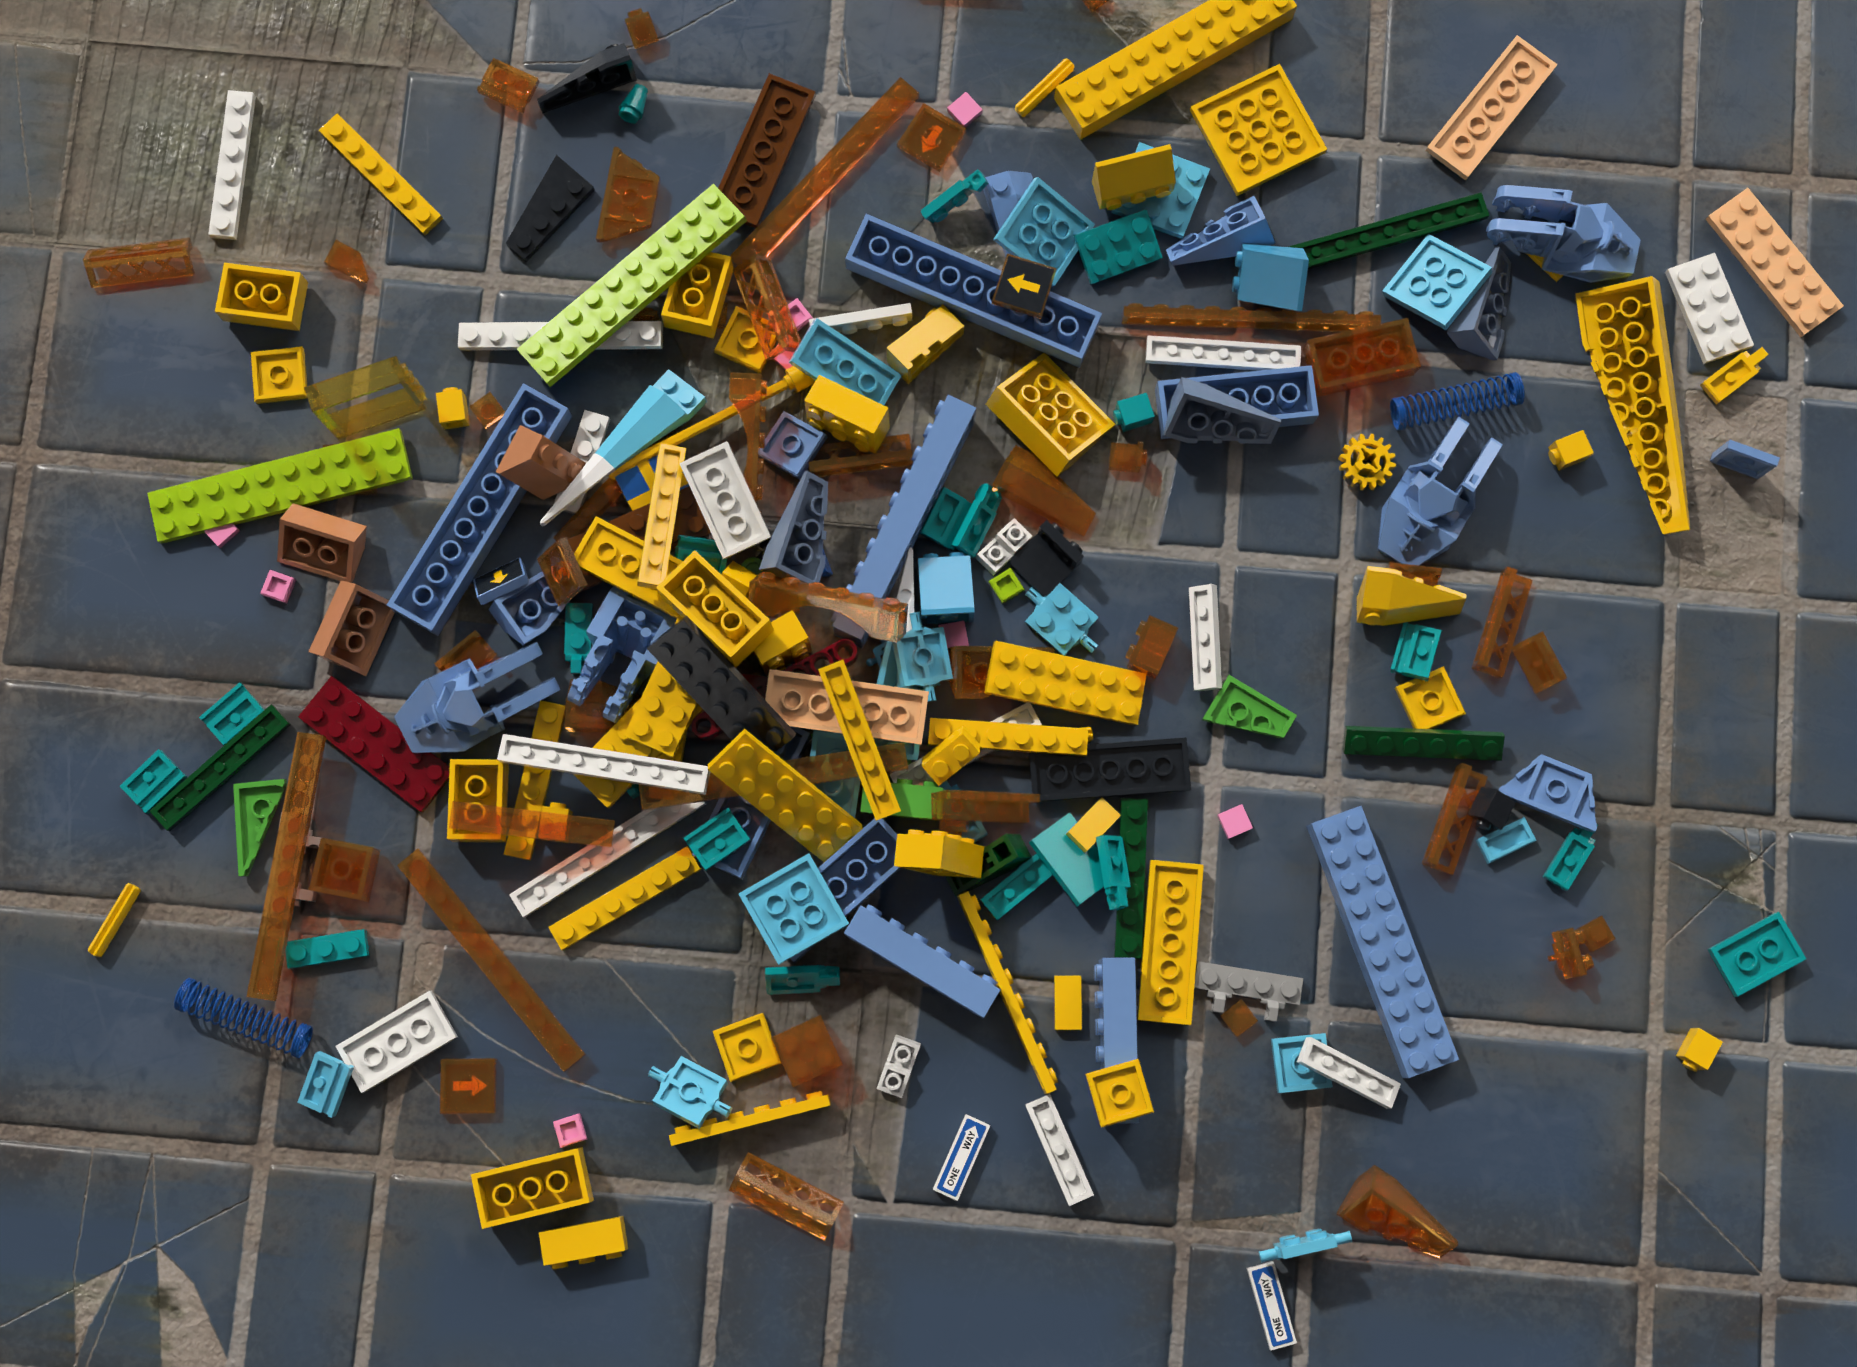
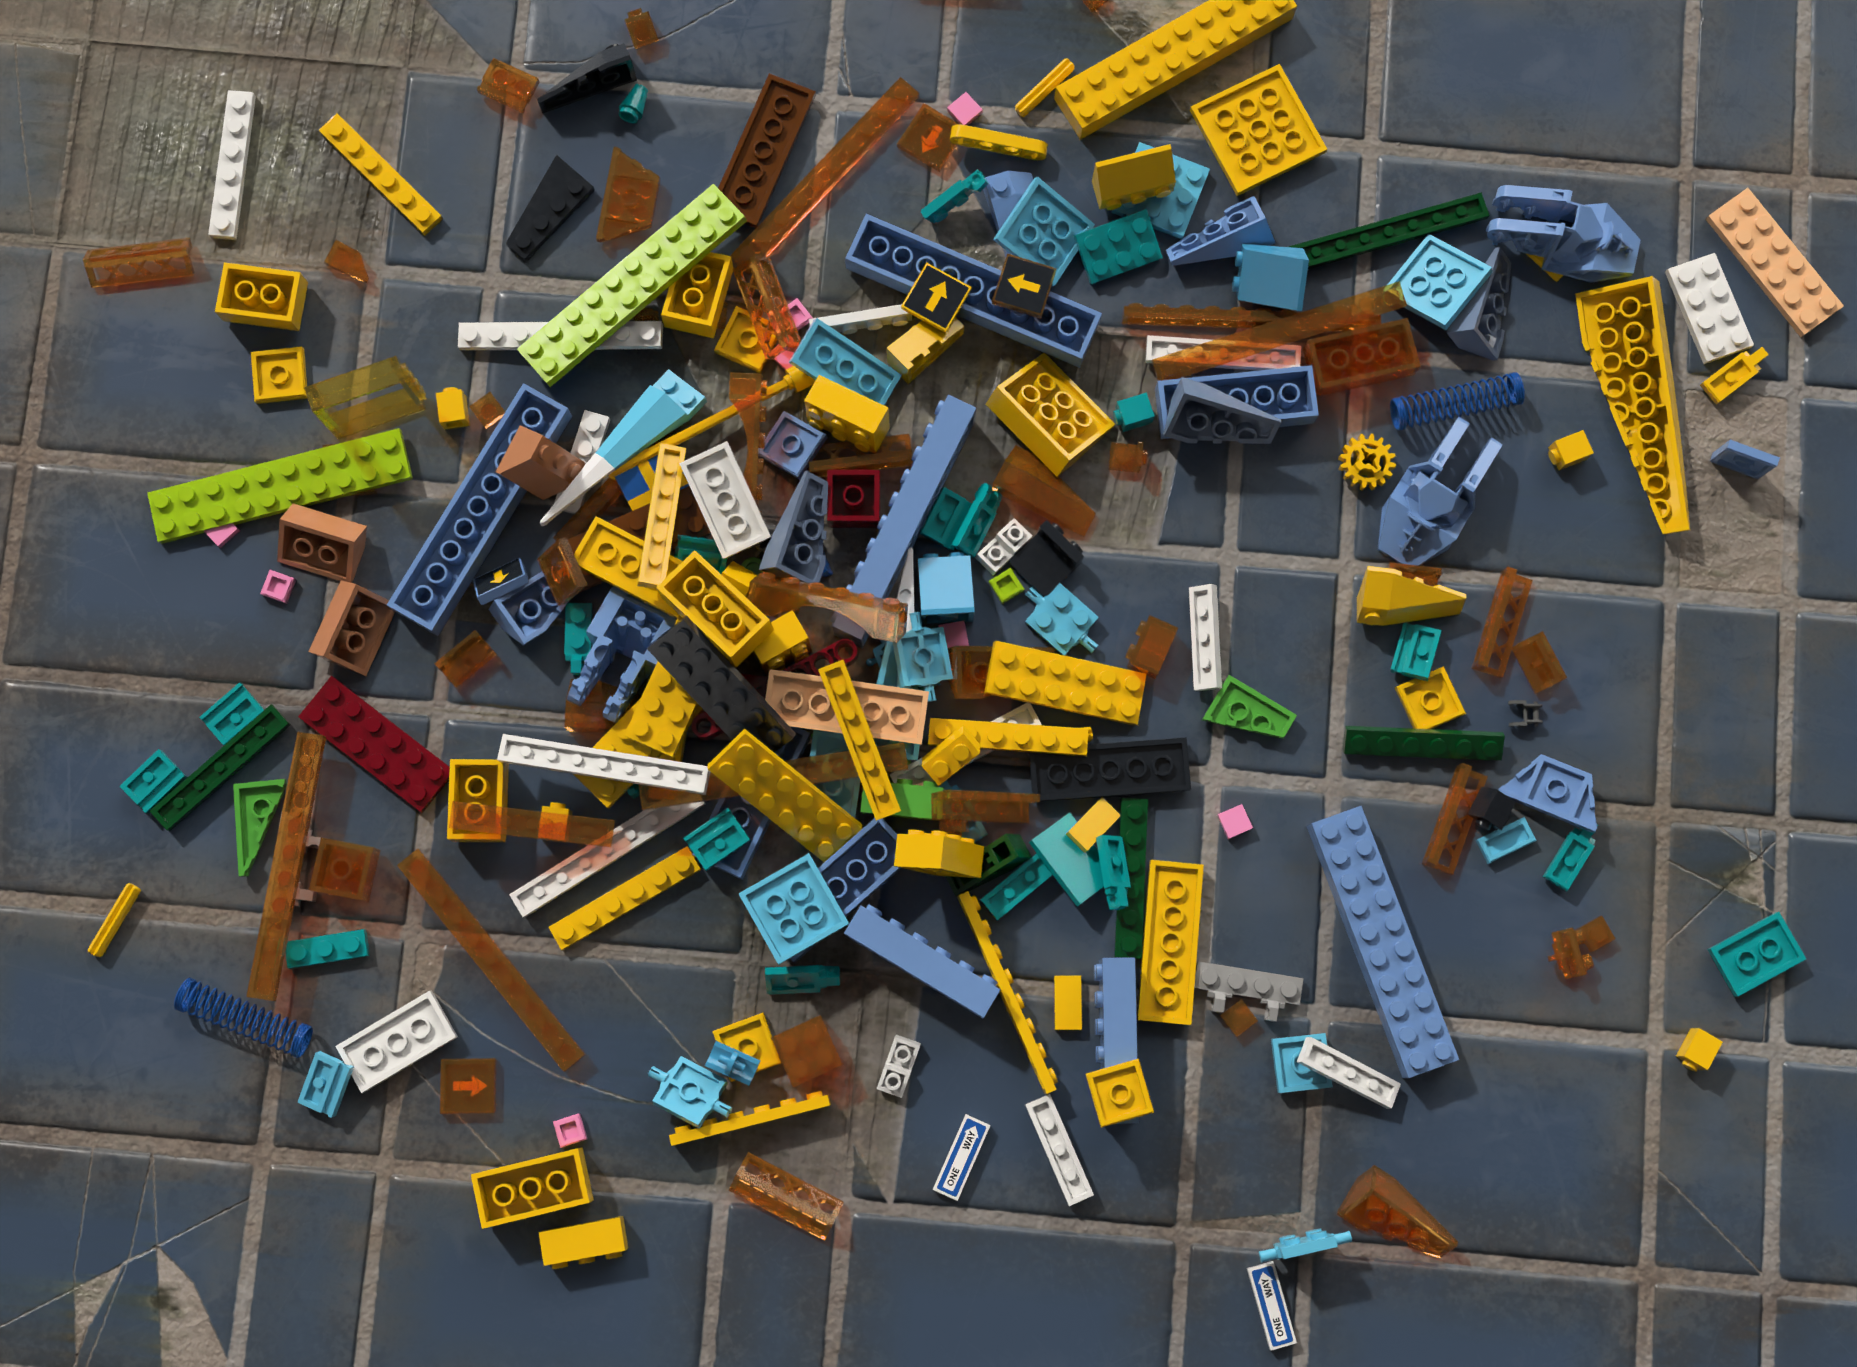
medium blue connector [394,642,560,753] -> none
yellow plate [504,700,567,861] -> none
light nougat plate [1425,35,1558,180] -> none
none -> dark azure hips [705,1041,761,1086]
none -> dark red brick [827,470,880,528]
none -> black tile [901,263,972,333]
none -> yellow beam [950,124,1048,160]
none -> clear orange plate [1151,281,1407,381]
none -> dark grey piece [1508,700,1543,727]

